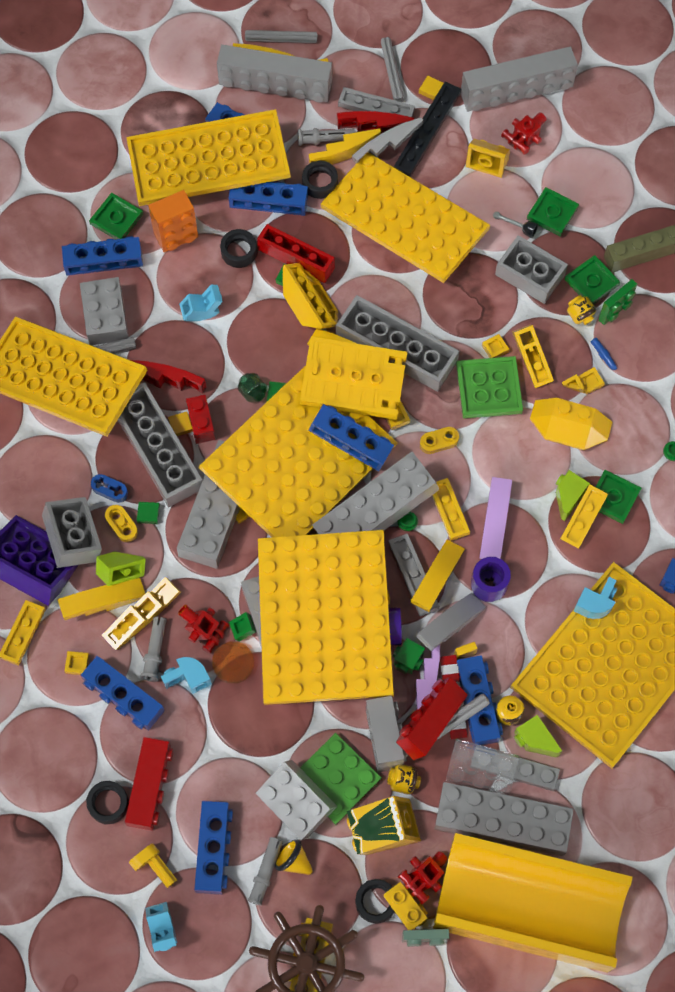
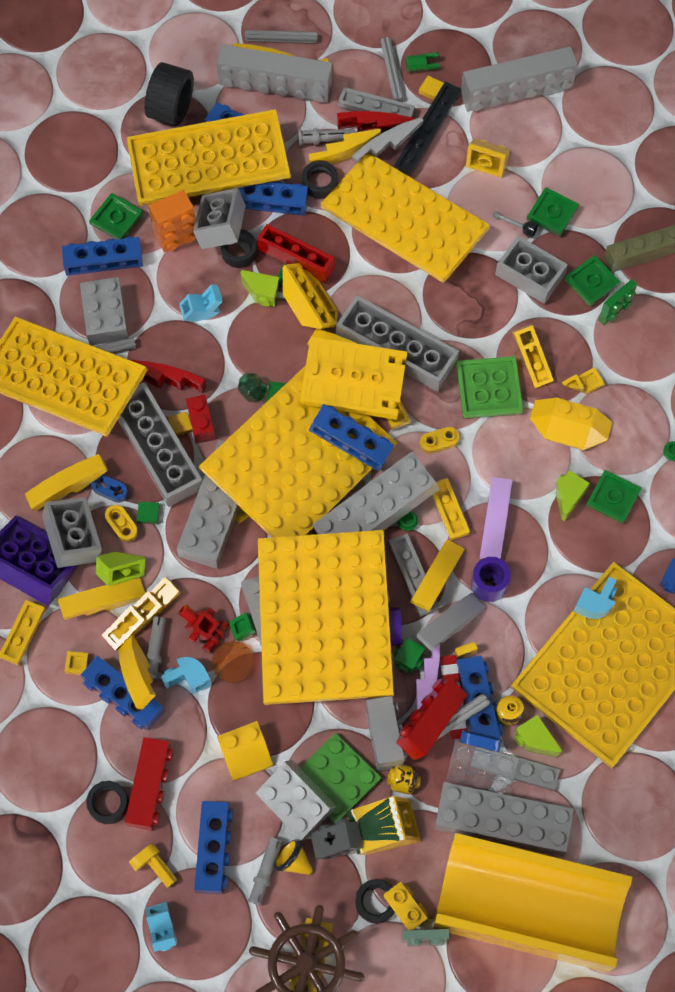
red piece [397,851,447,905] -> none
yellow tile [482,334,509,358] -> none
red piece [501,112,547,155] -> none
yellow plate [560,485,608,549] -> none
yellow head [567,295,596,325] -> none
blue piece [591,338,617,370] -> none
none -> yellow slope [25,454,108,512]
none -> yellow slope [118,635,156,710]
none -> black tyre [144,62,194,126]
none -> light grey brick [193,188,246,249]
none -> yellow slope [216,721,273,782]
none -> lime slope [240,270,280,307]
none -> dark grey brick [311,819,363,860]
none -> green hinge [405,52,441,73]
none -> blue beam [460,730,502,751]

